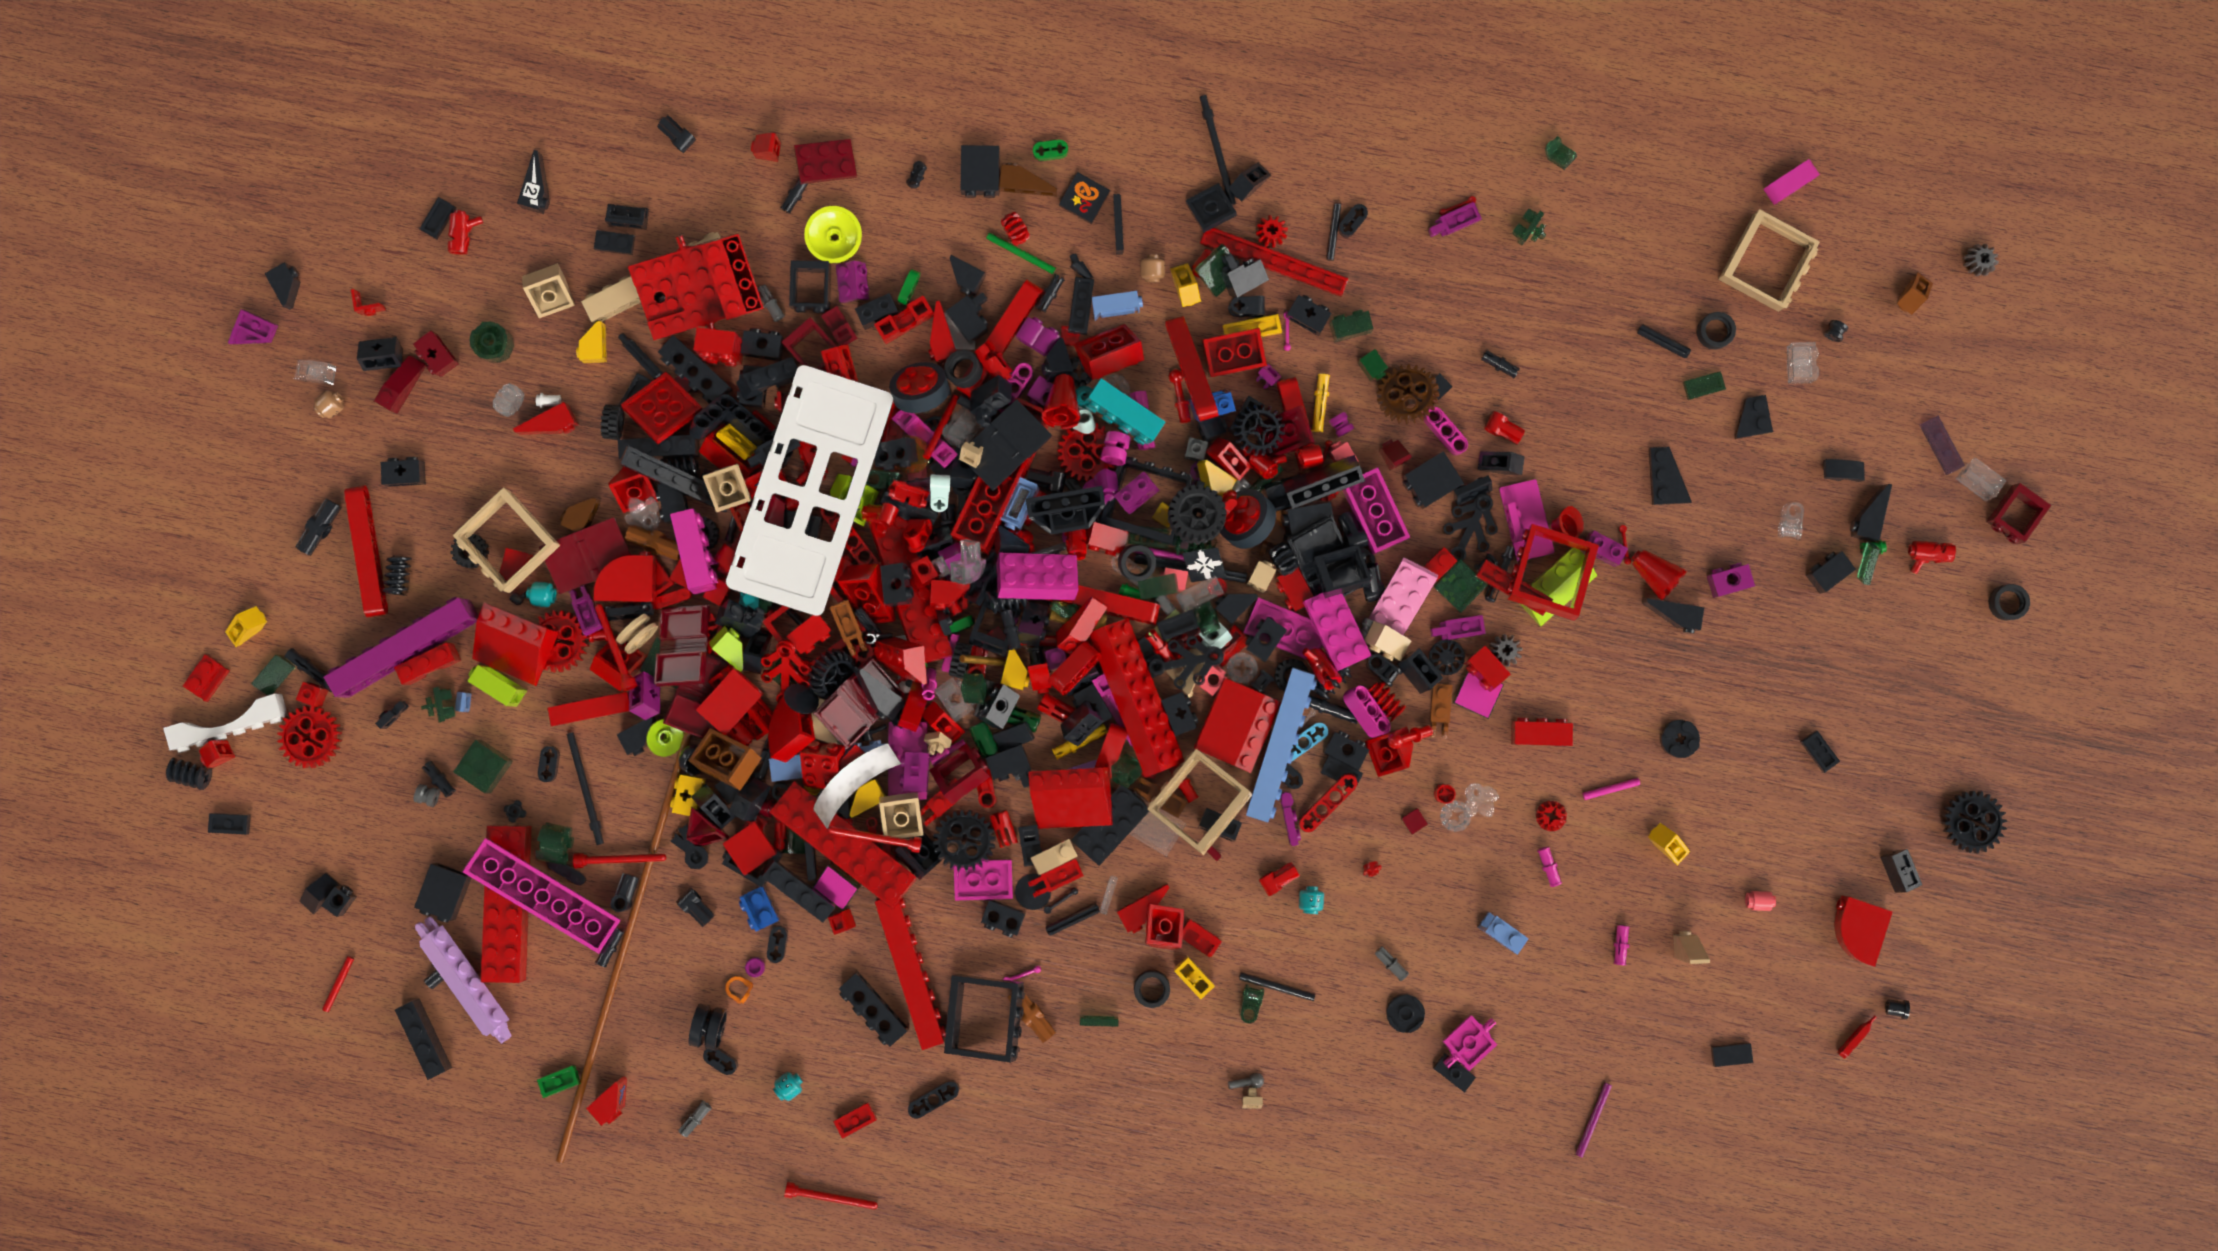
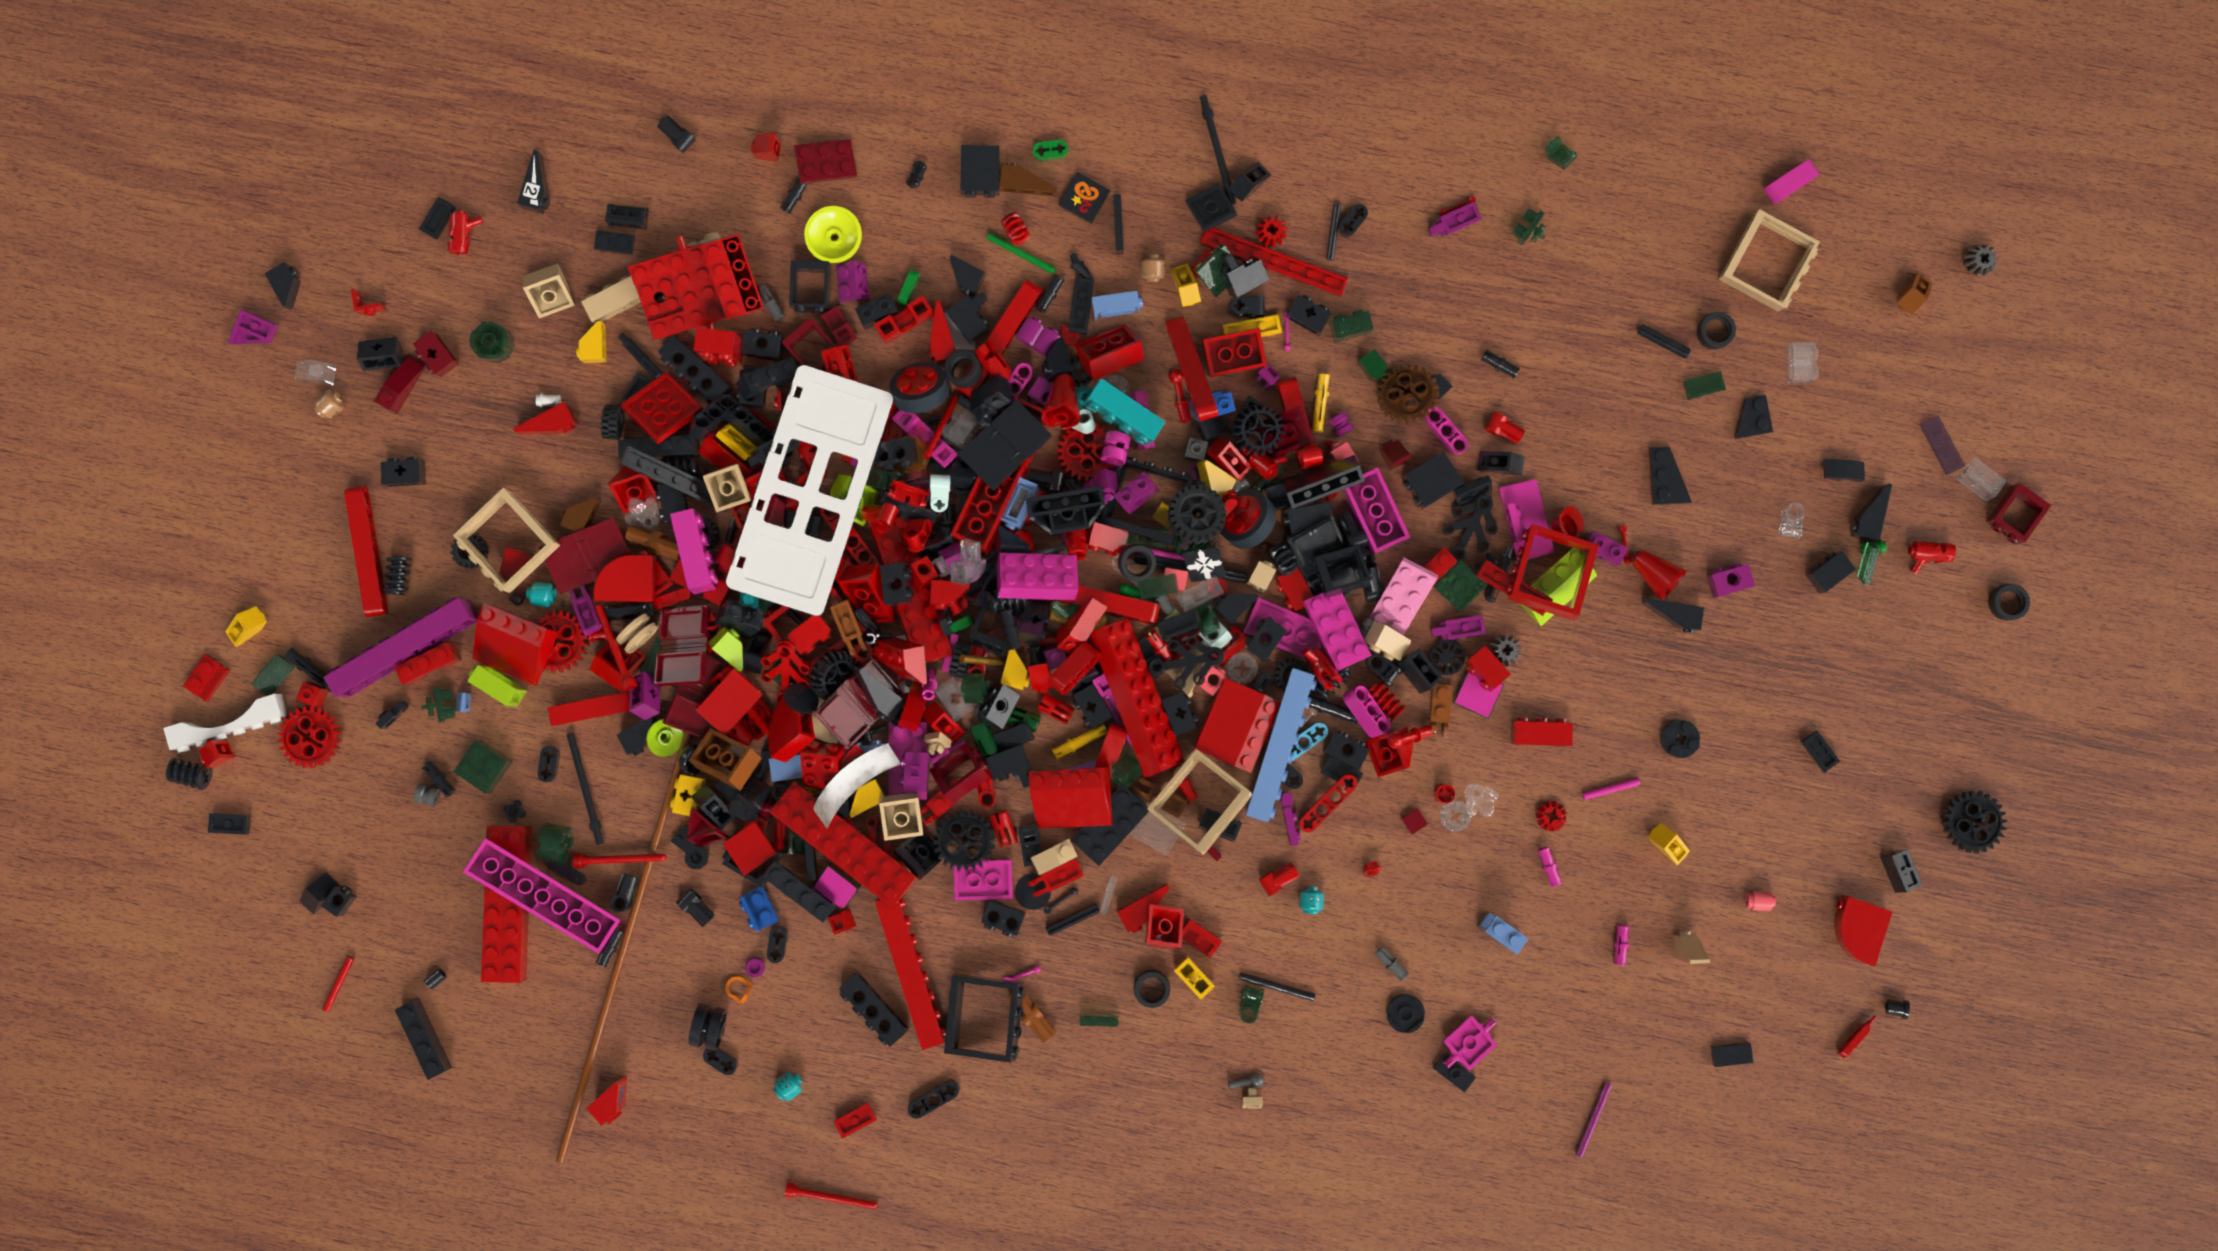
black piece [295,498,342,556] -> none
black brick [414,863,472,923] -> none
lavender hinge [415,916,512,1044] -> none
clear gear [493,383,524,417] -> none
green plate [537,1065,581,1098] -> none
dark grey axle [678,1101,712,1137] -> none
red piece [827,826,922,853] -> none
tan tile [959,442,983,468] -> none
black hinge [1060,700,1104,746] -> none
black wheel [1824,320,1849,342] -> none

